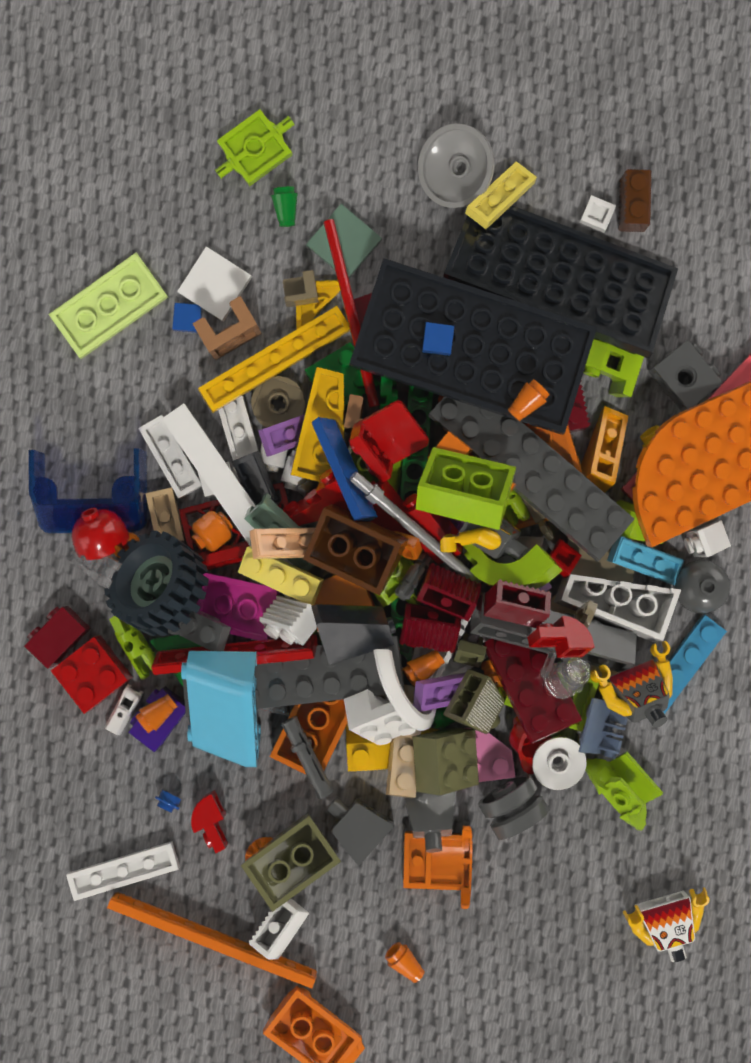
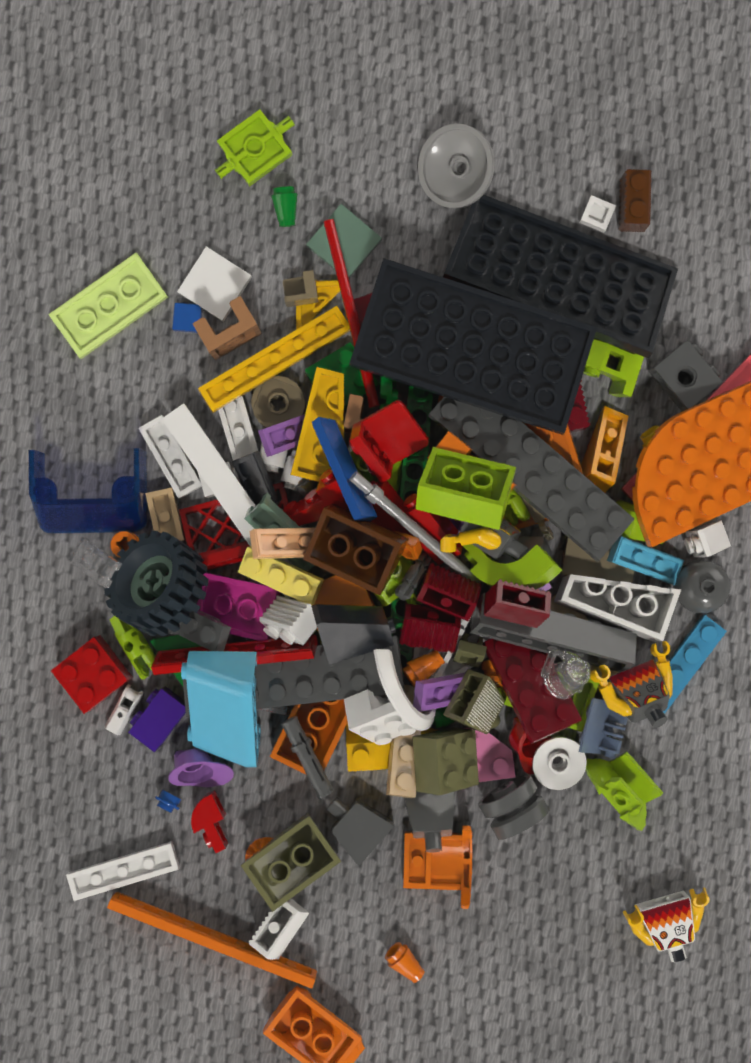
dark red brick [24,606,91,669] -> none
red cylinder [71,508,130,560] -> none
orange cone [135,694,178,733] -> none
orange head [191,511,233,552] -> none
blue tile [422,322,454,356] -> none
light yellow plate [465,161,537,229] -> none
orange cone [508,379,550,422] -> none
red brick [527,616,595,658] -> none
red tile [549,539,582,578] -> none
dark tan tile [575,600,598,628] -> none
none -> medium lavender piece [168,748,234,787]

